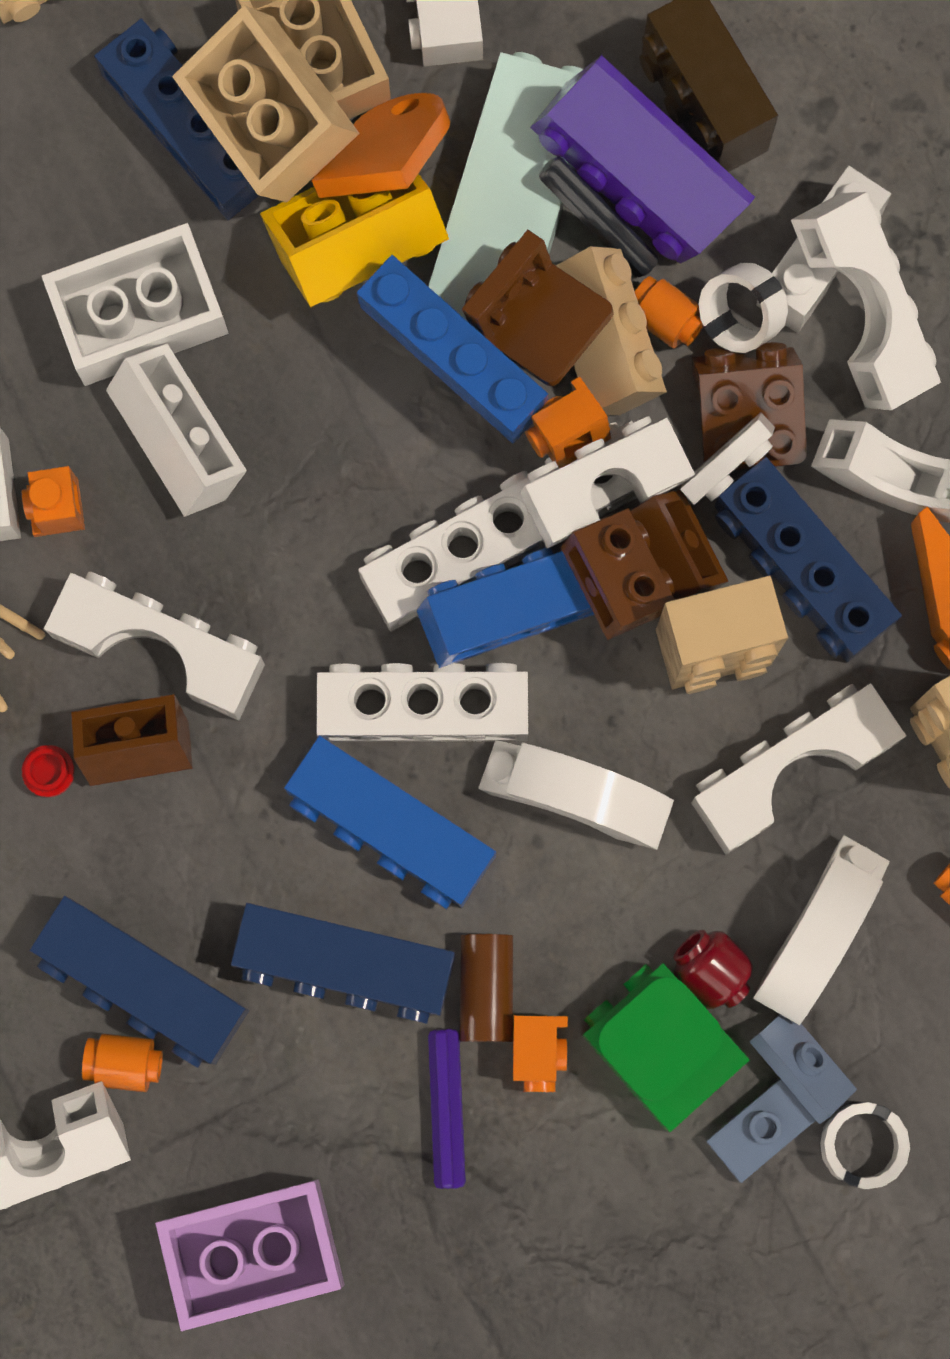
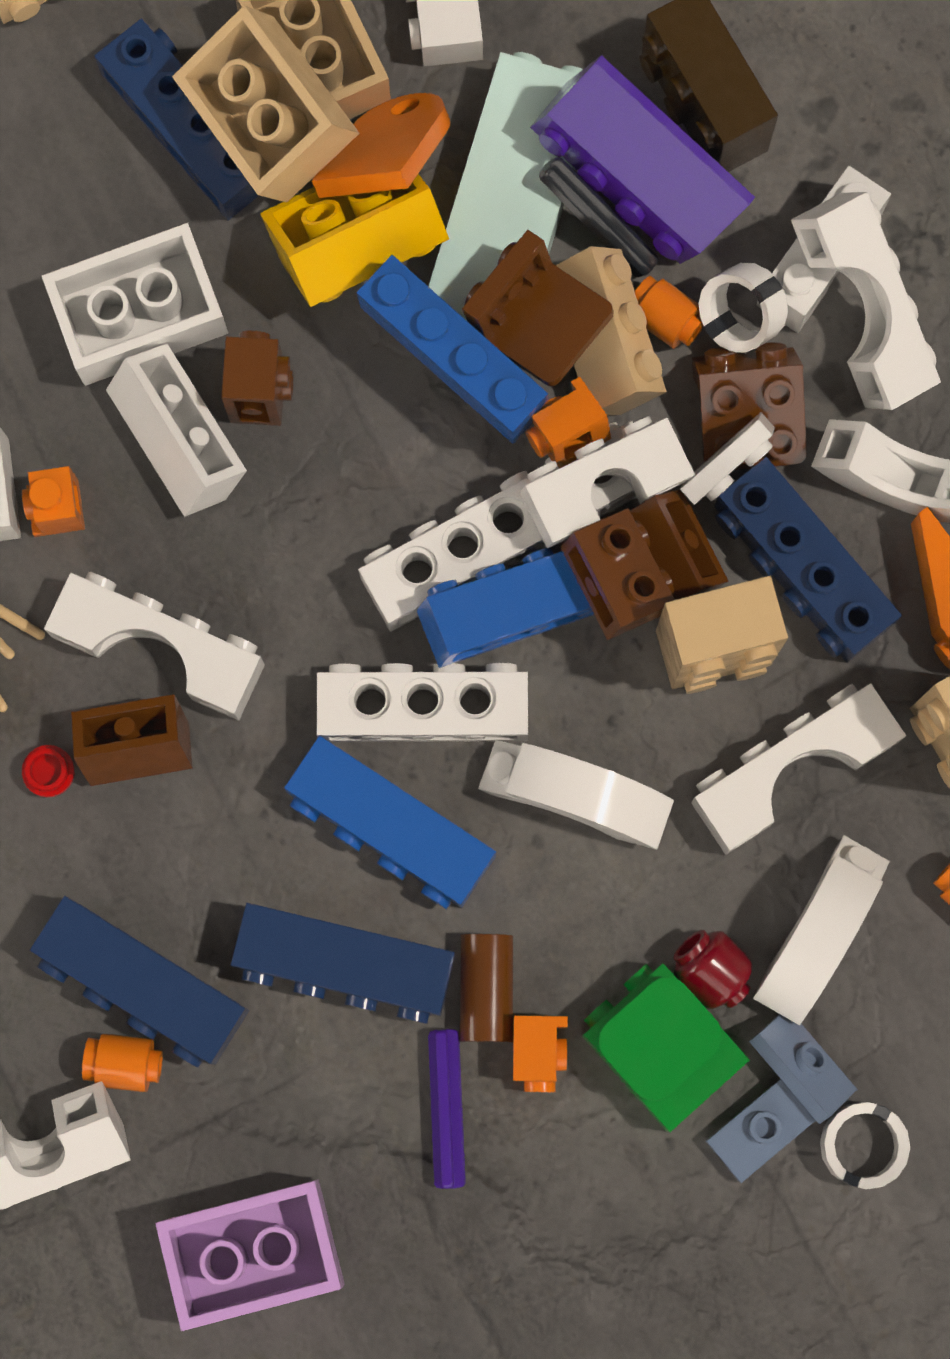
none -> reddish brown brick [222,330,294,426]

